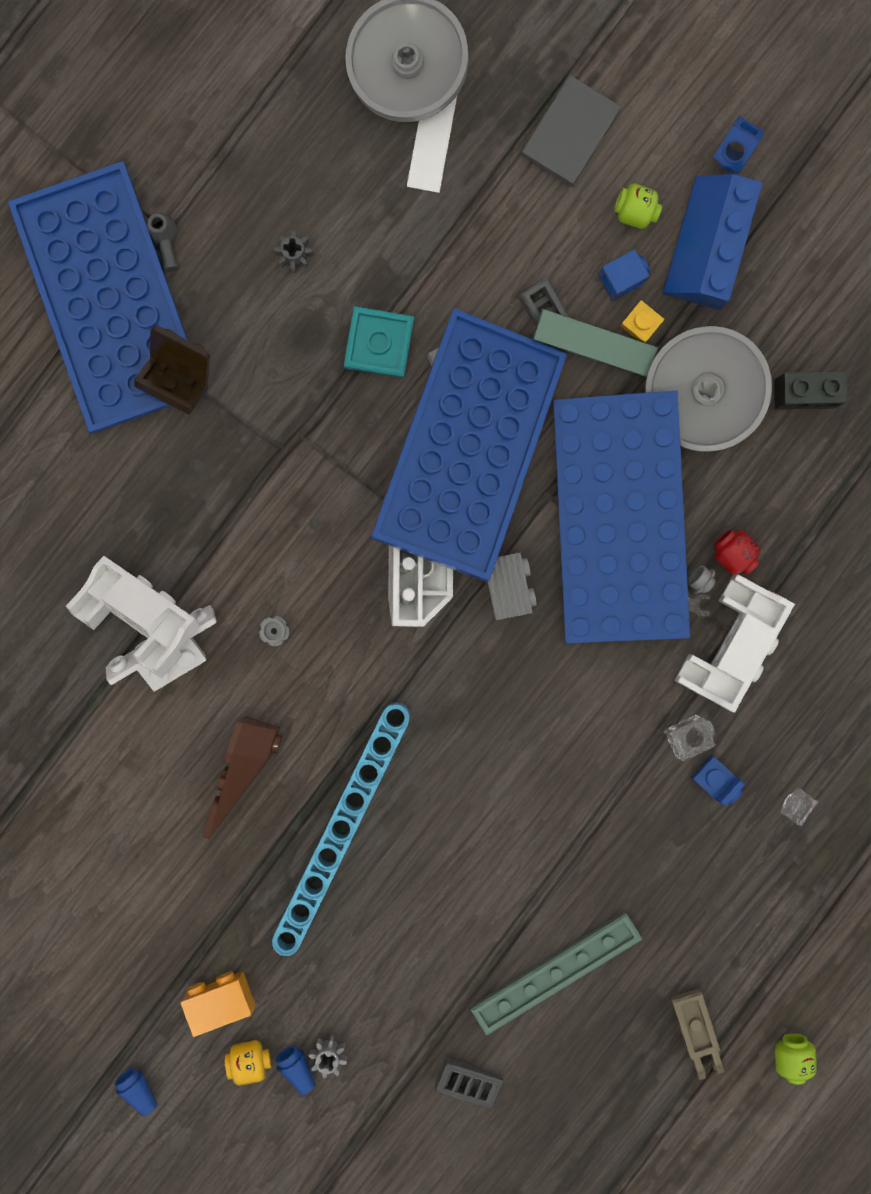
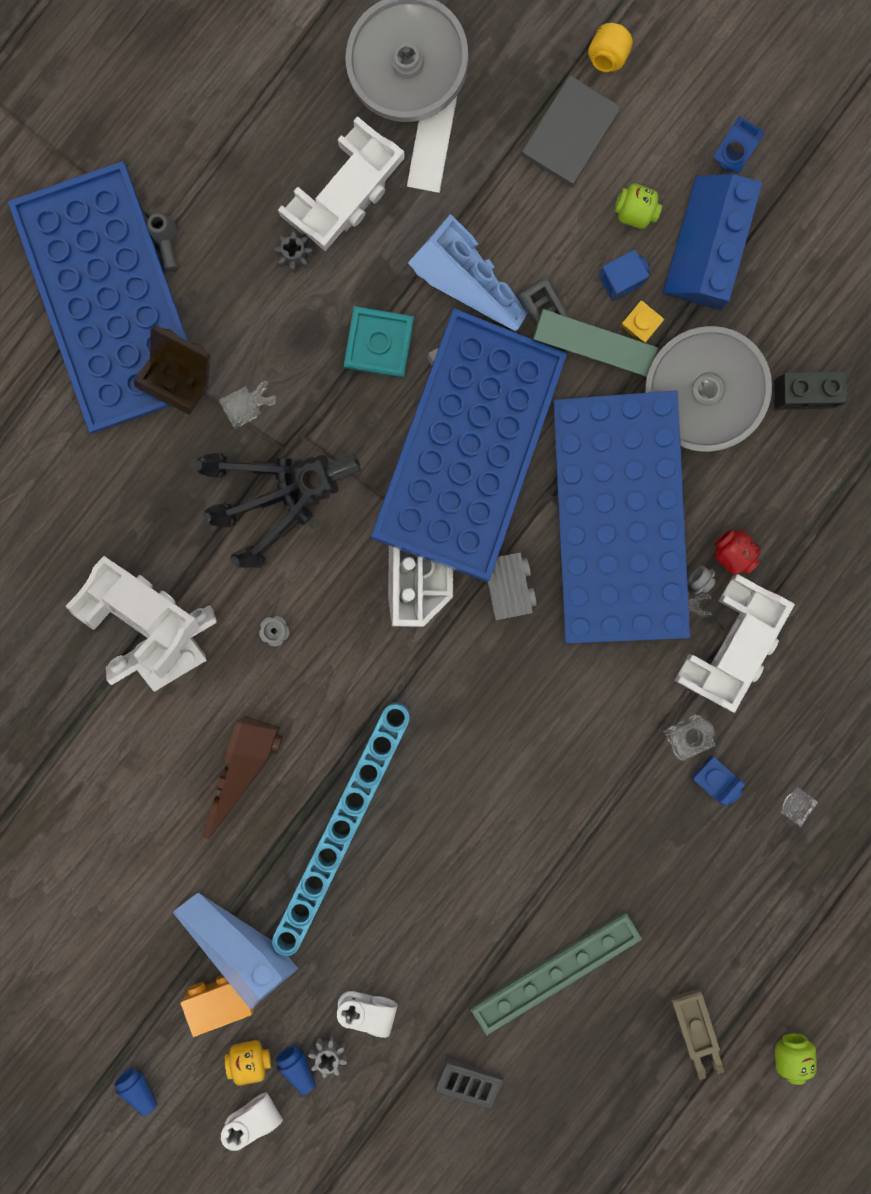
none -> light blue wedge [173,893,298,1010]
none -> black piece [196,453,361,569]
none -> clear plate [219,381,278,429]
none -> white piece [221,1092,283,1151]
none -> white bracket [278,116,404,252]
none -> white piece [337,991,398,1038]
none -> light blue wedge [408,214,528,331]
none -> yellow head [588,23,633,72]

